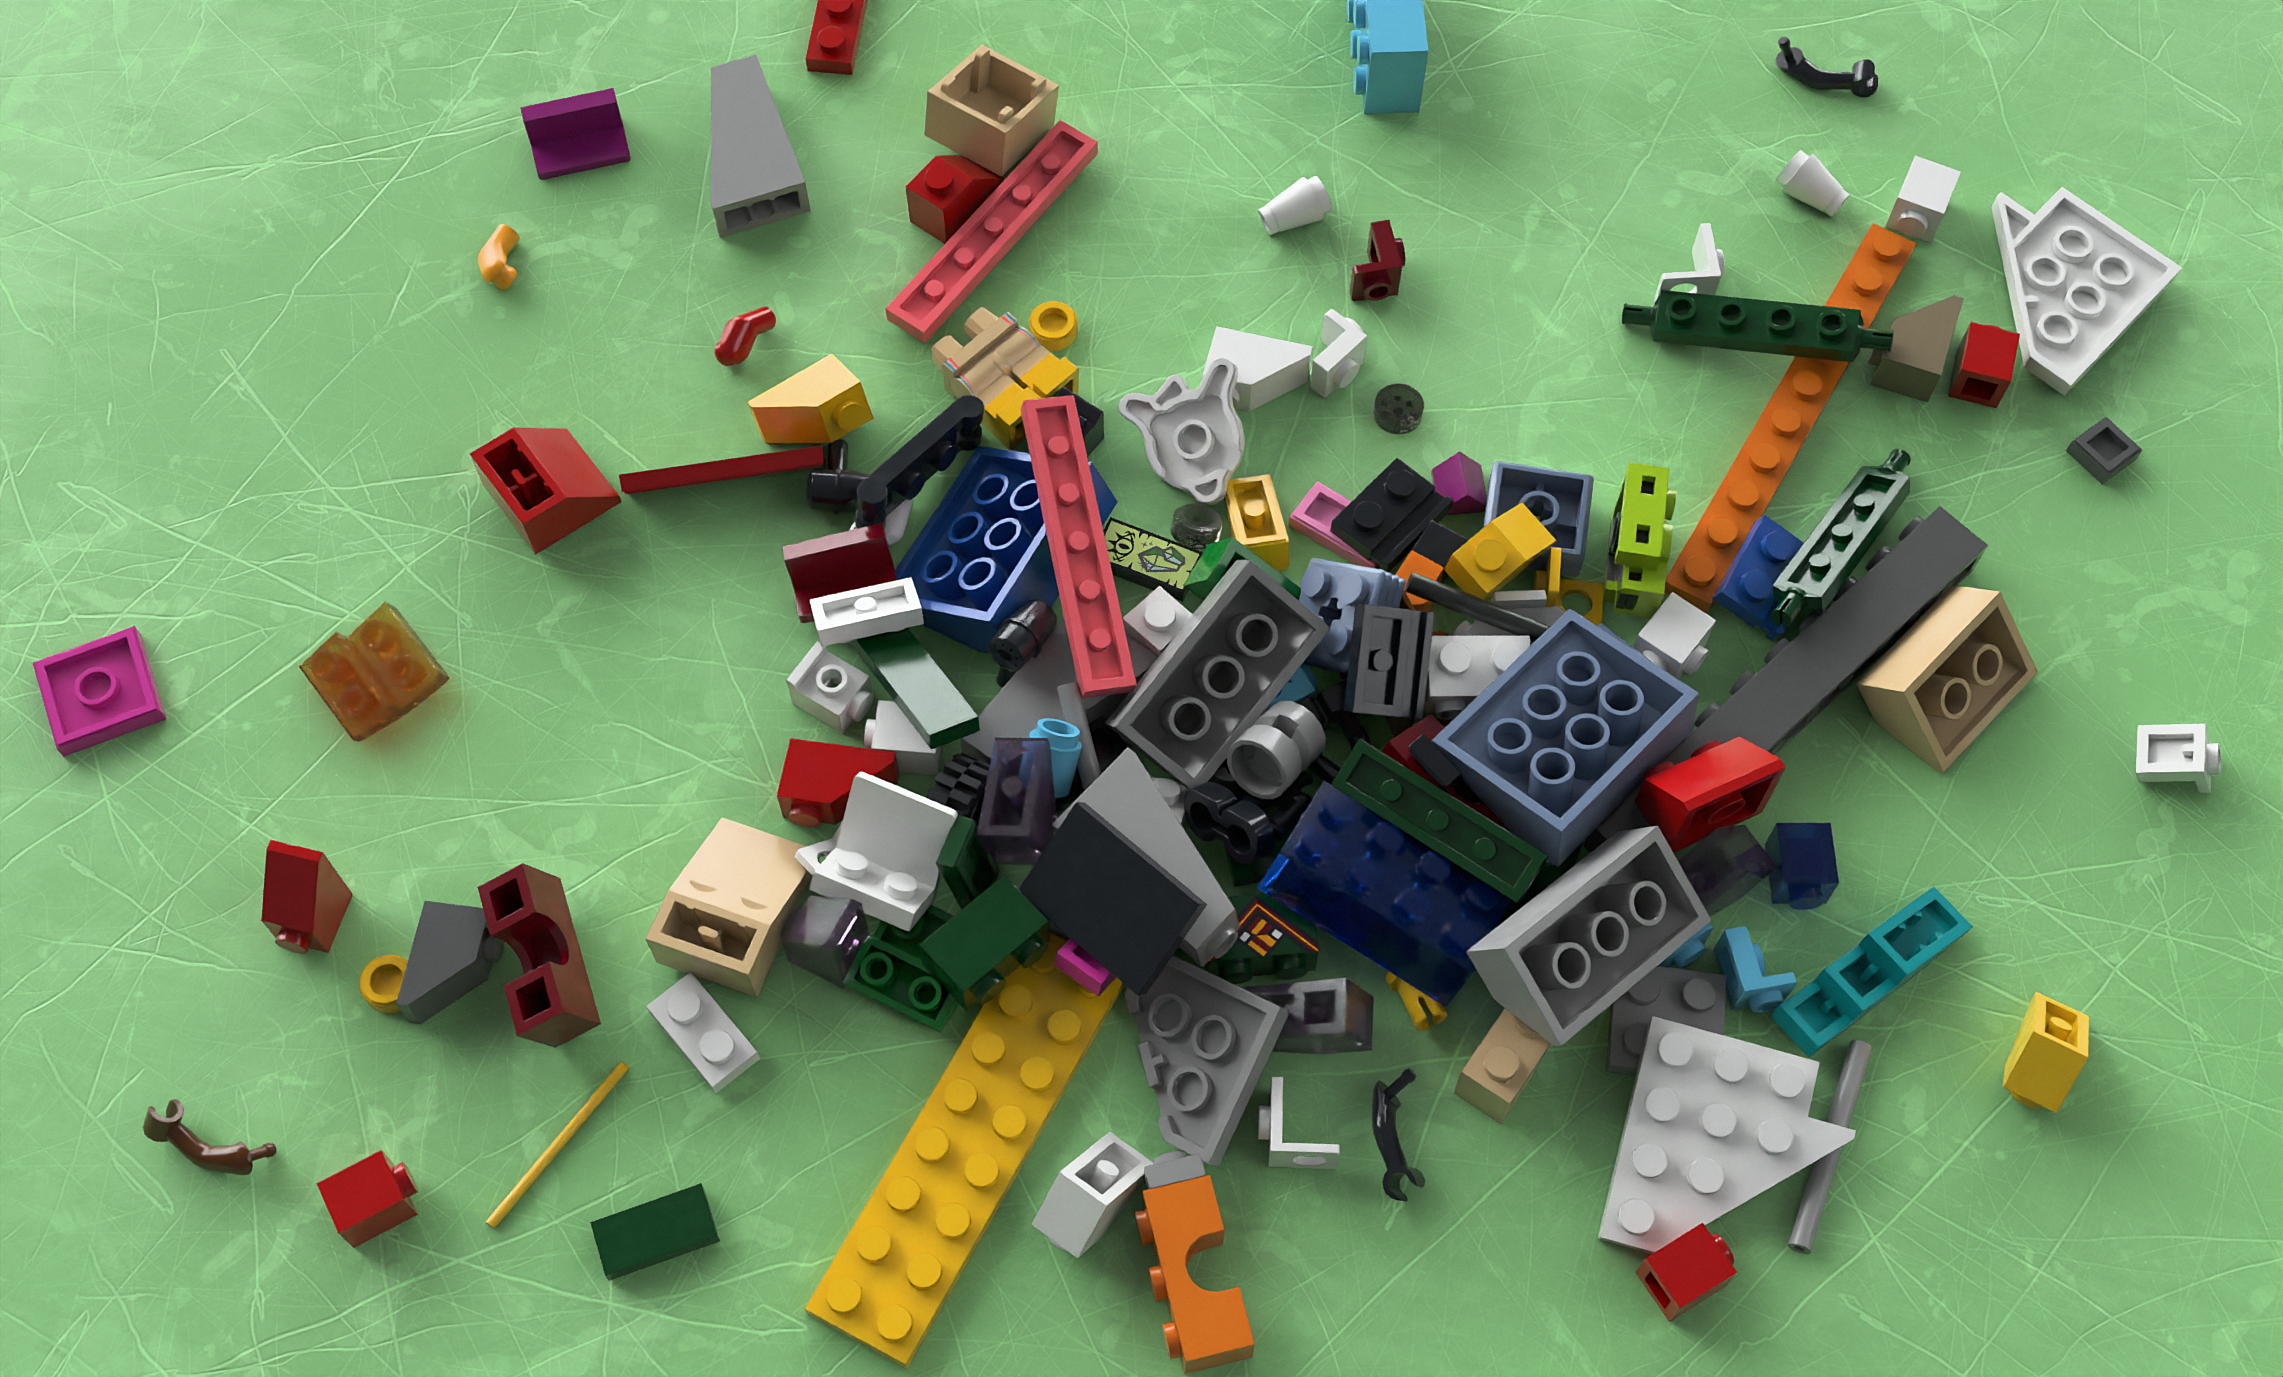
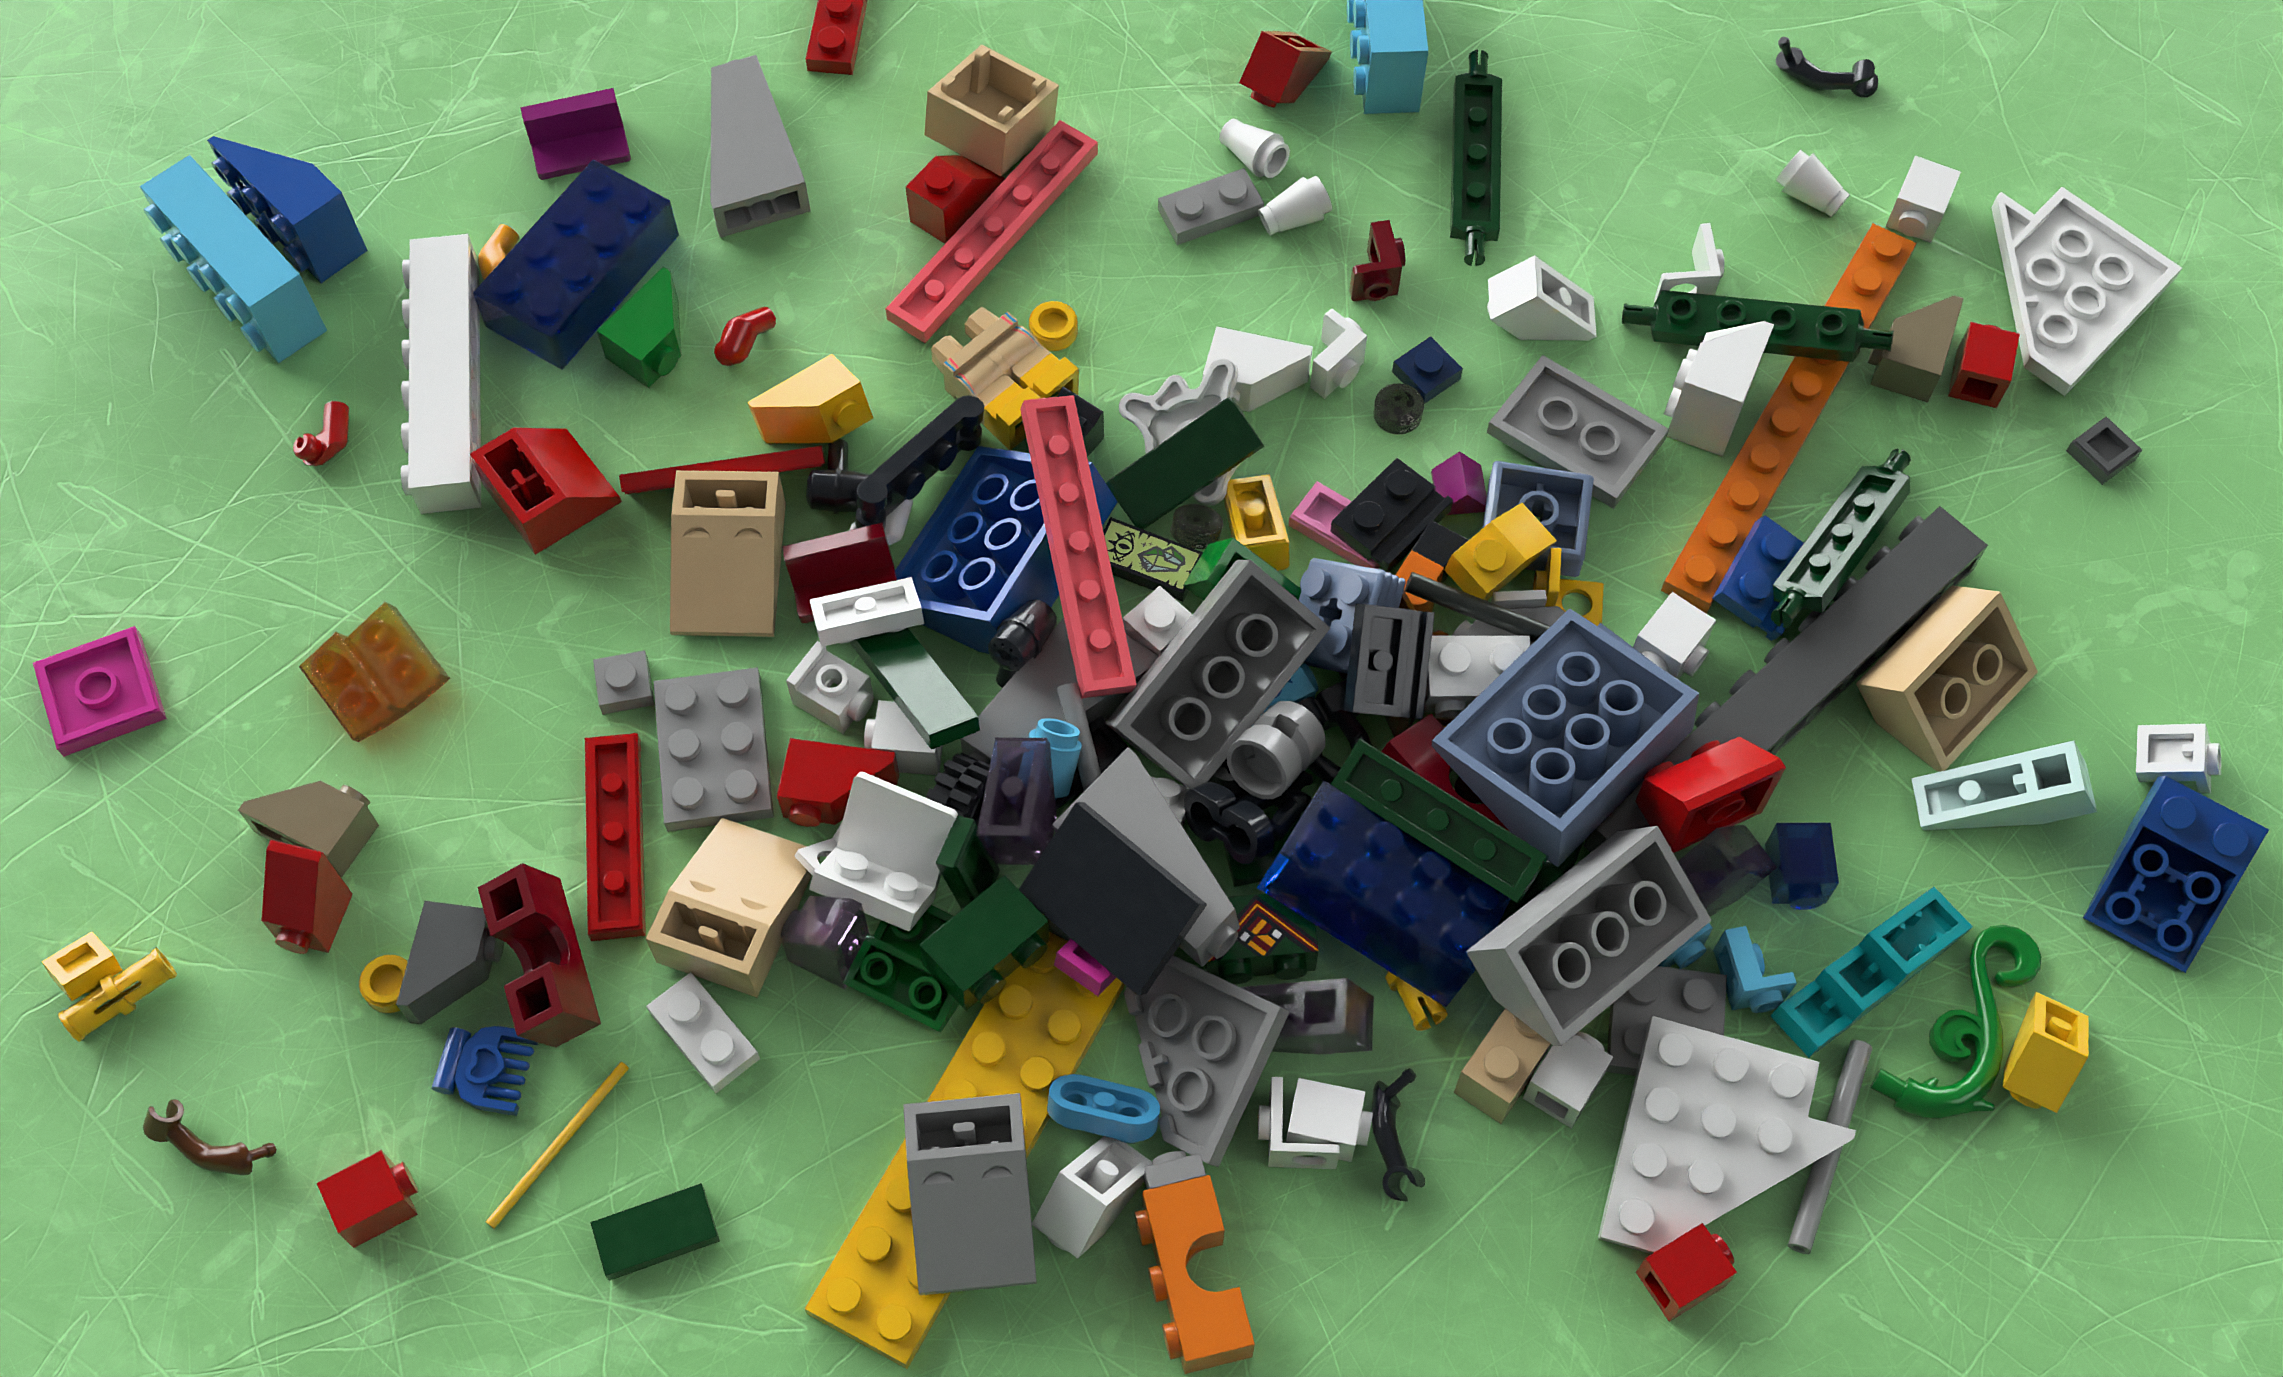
black tile [1408,733,1463,792] -> none
lime piece [1603,462,1676,618] -> none
none -> yellow plate [42,932,123,1001]
none -> yellow pin [58,947,177,1042]
none -> medium azure brick [140,155,327,363]
none -> blue slope [207,136,368,283]
none -> dark tan slope [238,781,379,877]
none -> red arm [293,401,349,466]
none -> white brick [401,234,481,514]
none -> blue piece [431,1026,538,1116]
none -> clear blue brick [473,159,679,370]
none -> red tile [585,733,646,941]
none -> light grey plate [593,650,654,714]
none -> green slope [597,266,682,388]
none -> light grey plate [654,667,774,832]
none -> tan slope [670,470,786,637]
none -> light grey slope [903,1093,1037,1295]
none -> dark azure plate [1047,1074,1160,1143]
none -> dark green slope [1106,397,1264,530]
none -> light grey plate [1158,168,1264,245]
none -> white cone [1219,119,1290,178]
none -> red slope [1239,31,1332,108]
none -> white brick [1286,1078,1373,1162]
none -> dark blue plate [1392,336,1463,404]
none -> dark green plate [1450,50,1502,266]
none -> white slope [1487,256,1597,341]
none -> light grey plate [1487,355,1669,509]
none -> white brick [1523,1032,1613,1129]
none -> white slope [1664,321,1774,457]
none -> green plant [1870,924,2042,1119]
none -> light aqua slope [1911,741,2097,830]
none -> blue slope [2083,776,2269,973]

